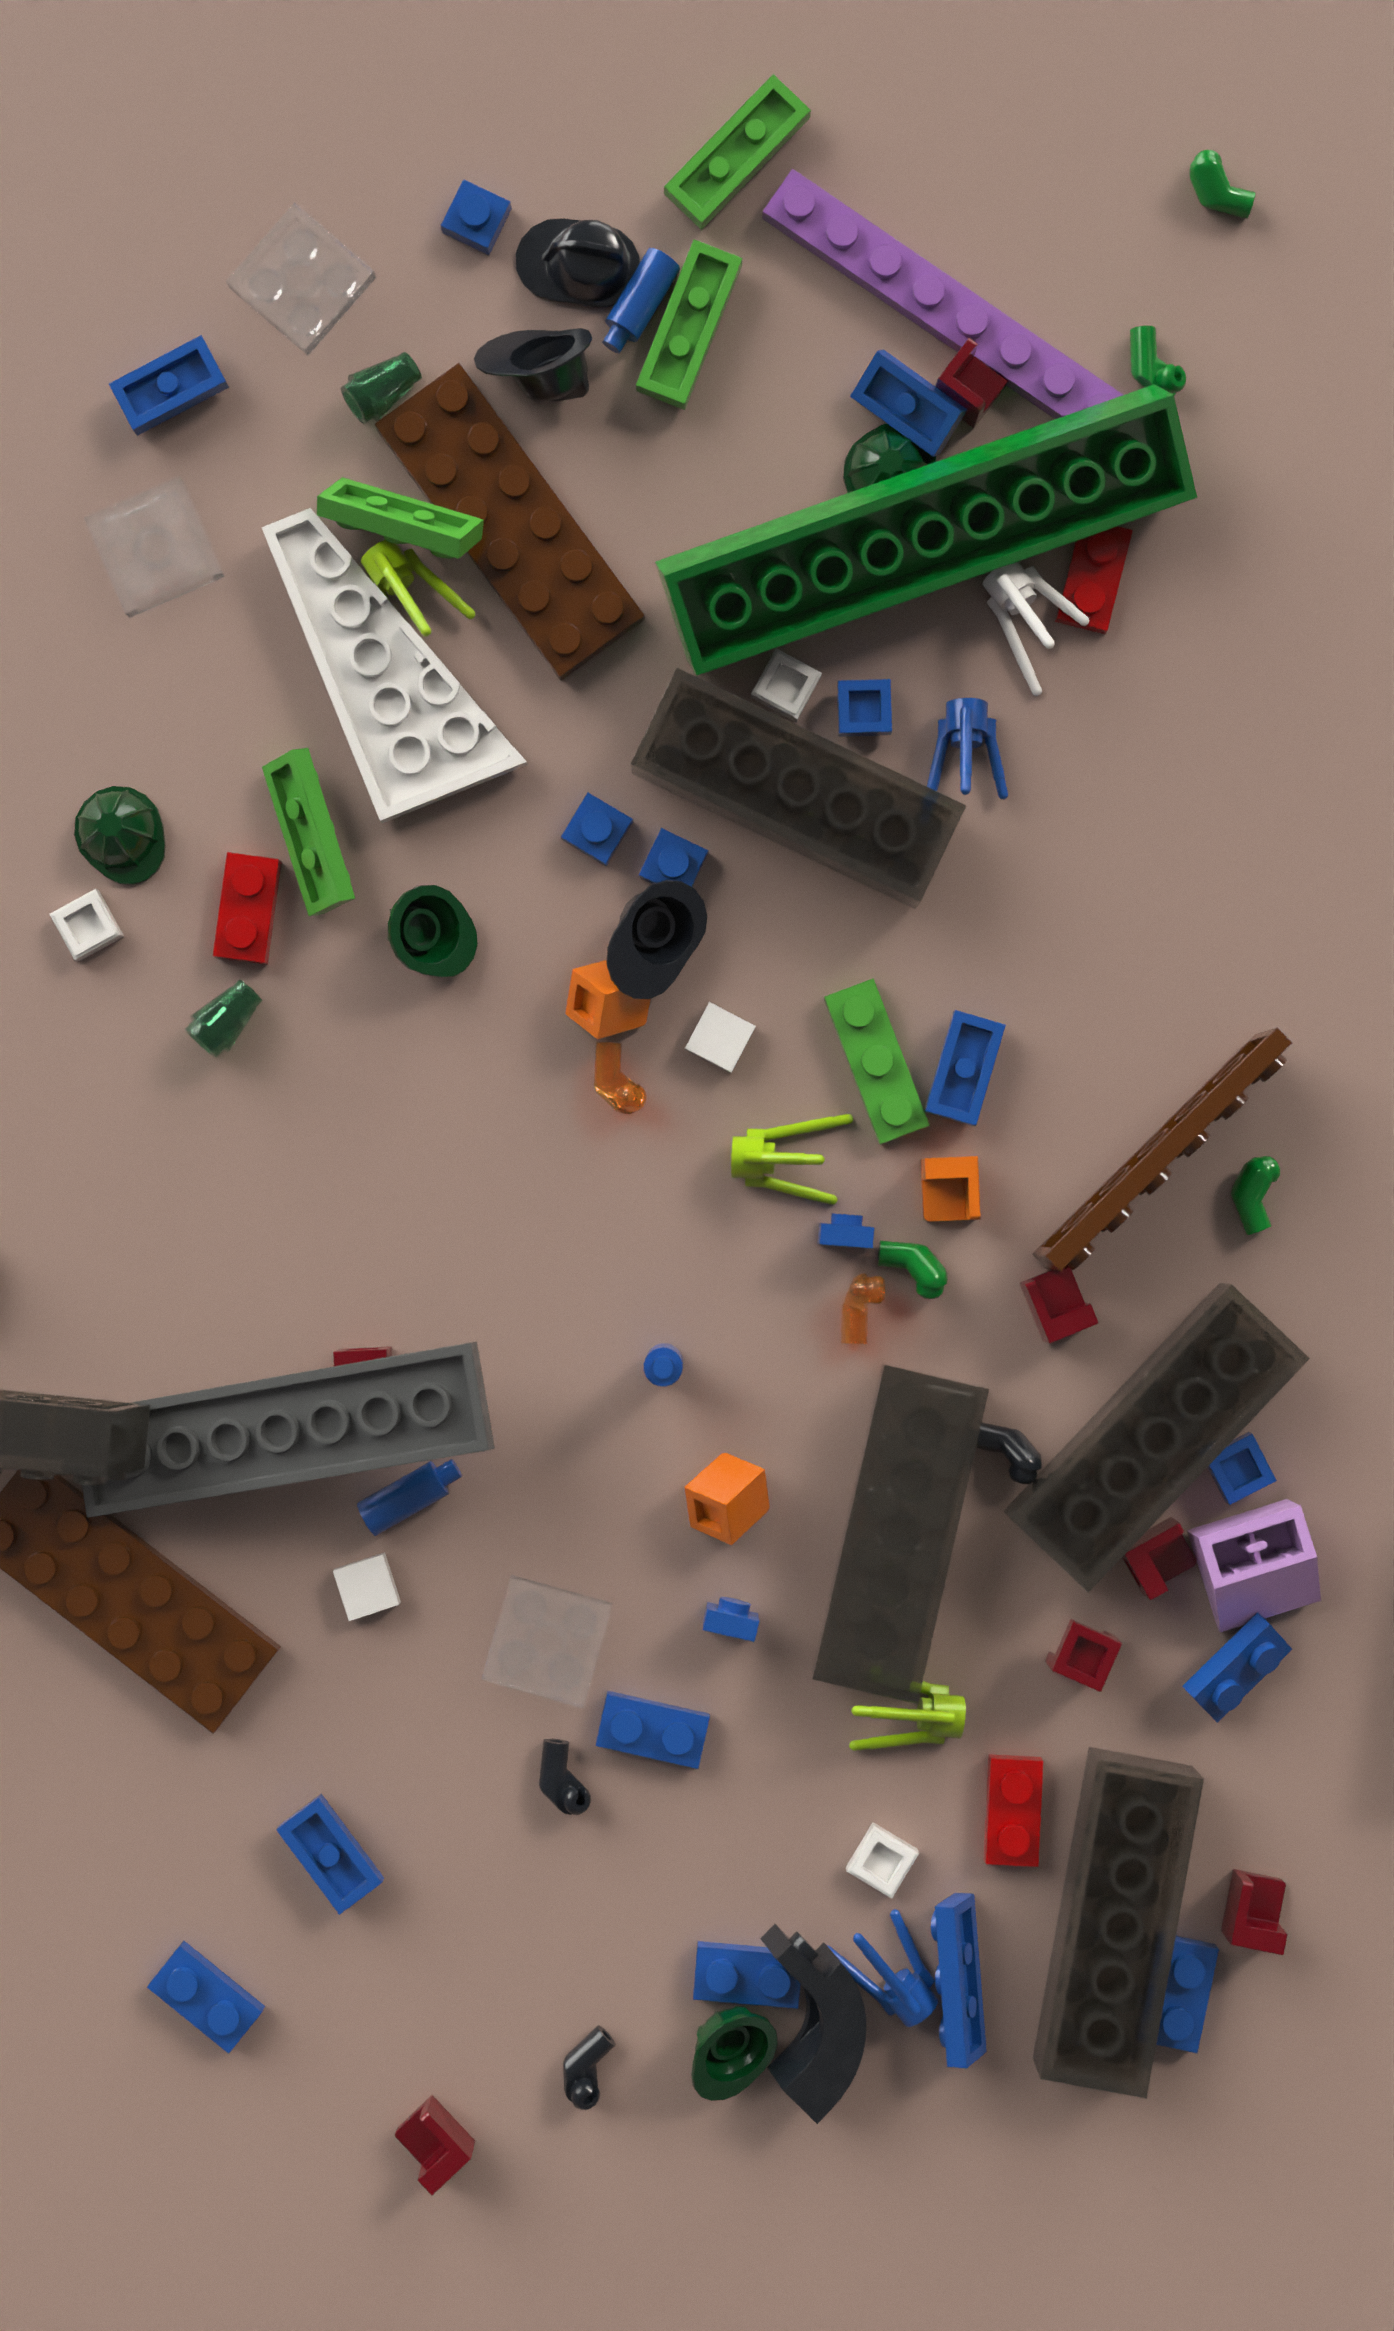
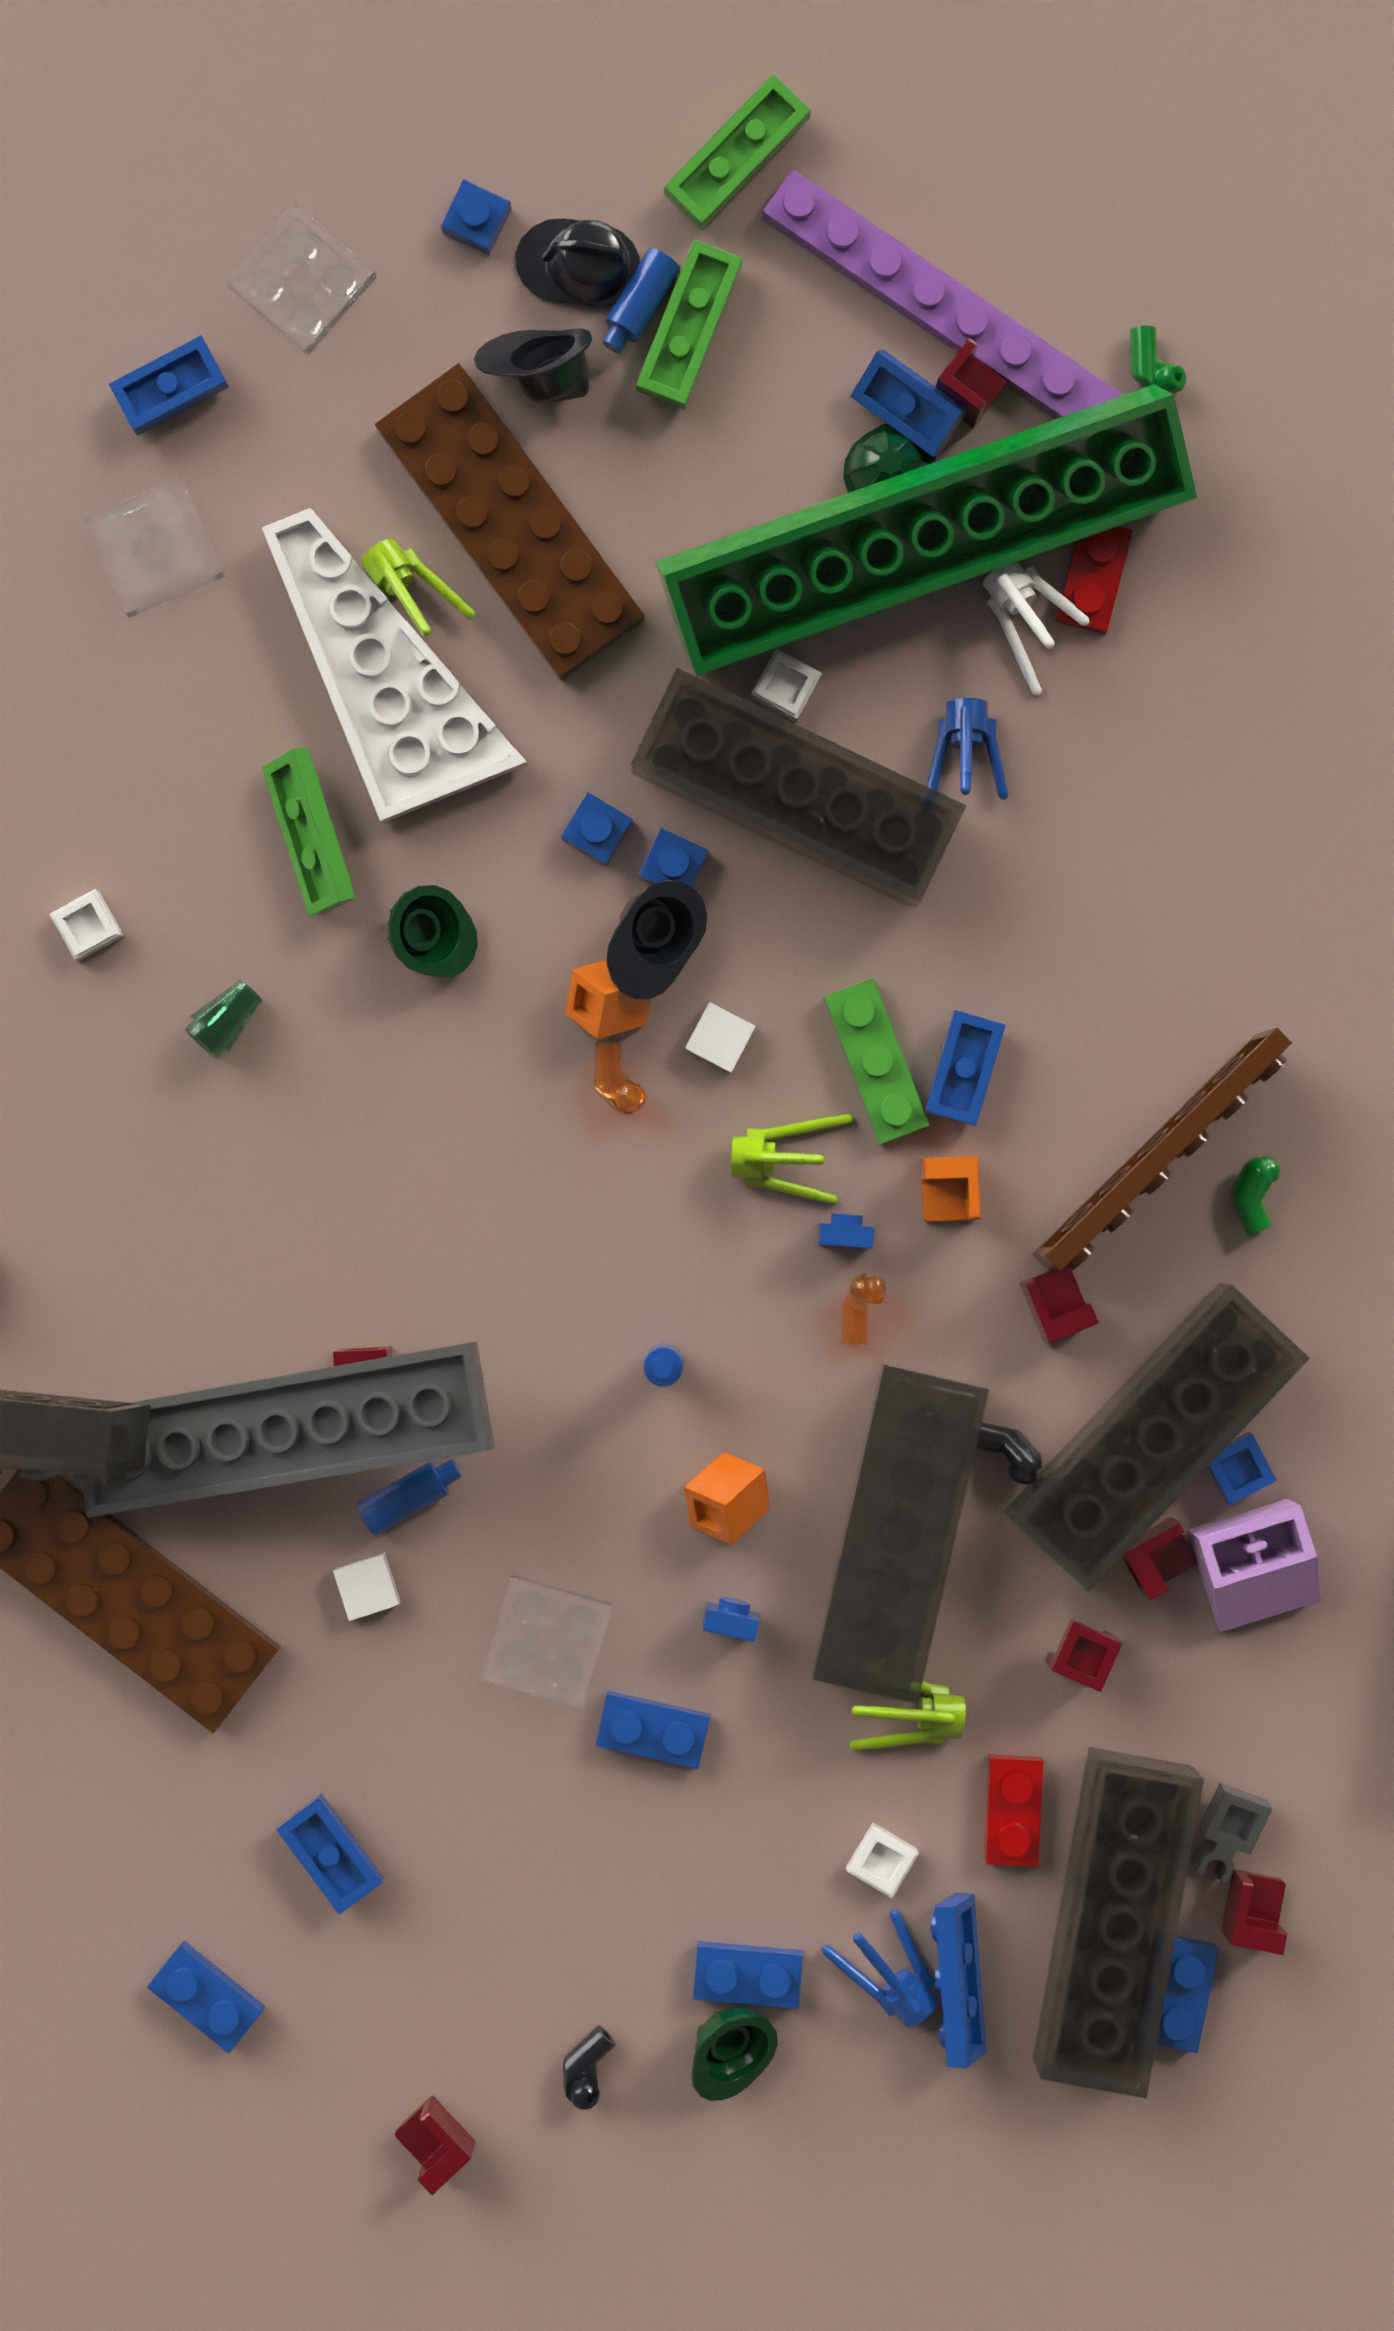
dark green piece [74,786,166,885] -> none
red plate [212,852,282,965] -> none
bright green plate [317,477,484,559] -> none
clear green cone [340,352,422,424] -> none
black arm [539,1739,591,1815] -> none
black arch [760,1924,866,2124] -> none
blue plate [837,679,892,737] -> none
green arm [877,1240,948,1299] -> none
blue plate [1182,1612,1292,1723] -> none
green arm [1189,149,1256,219] -> none
none -> dark grey plate [1191,1783,1272,1884]

